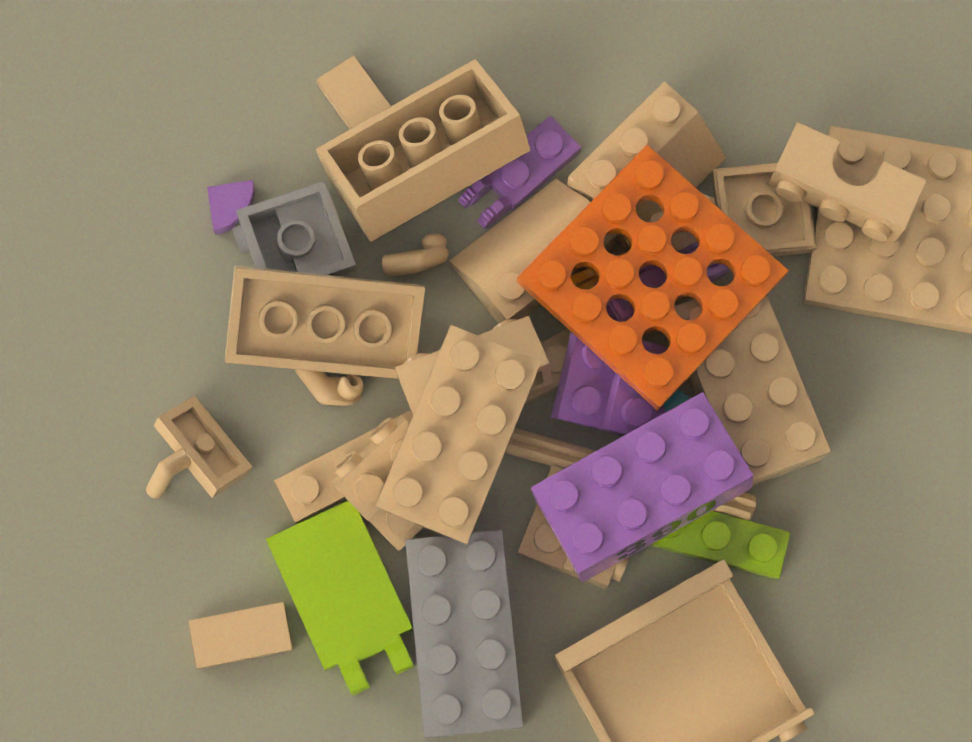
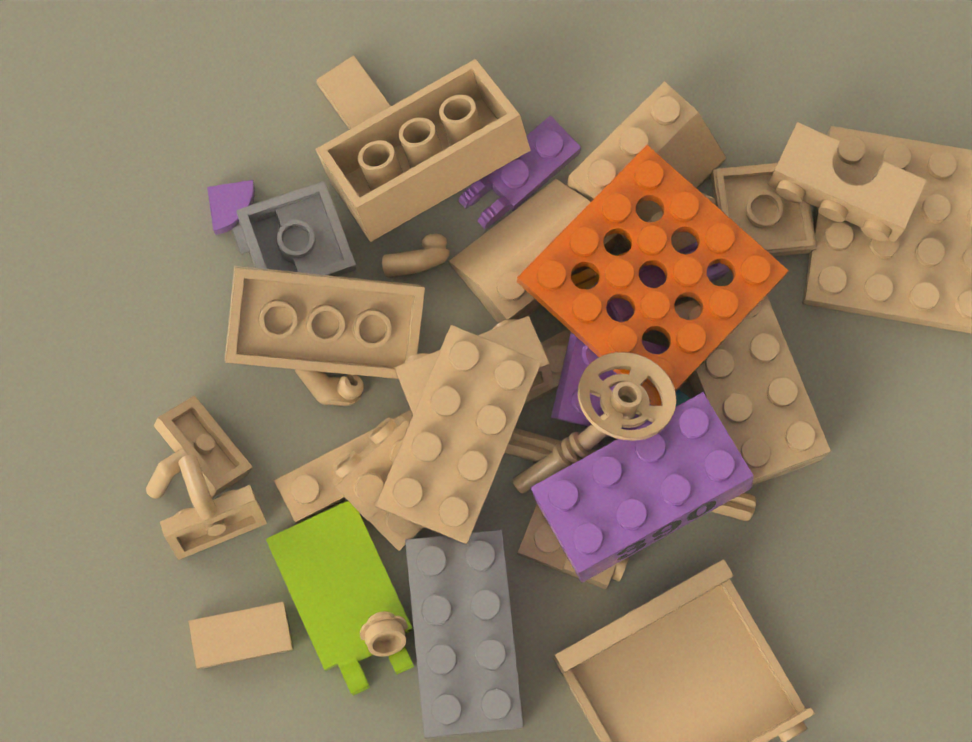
lime plate [649,511,790,580] -> none
none -> tan plate [160,455,267,560]
none -> tan plate [360,611,408,656]
none -> tan dish [513,352,676,494]

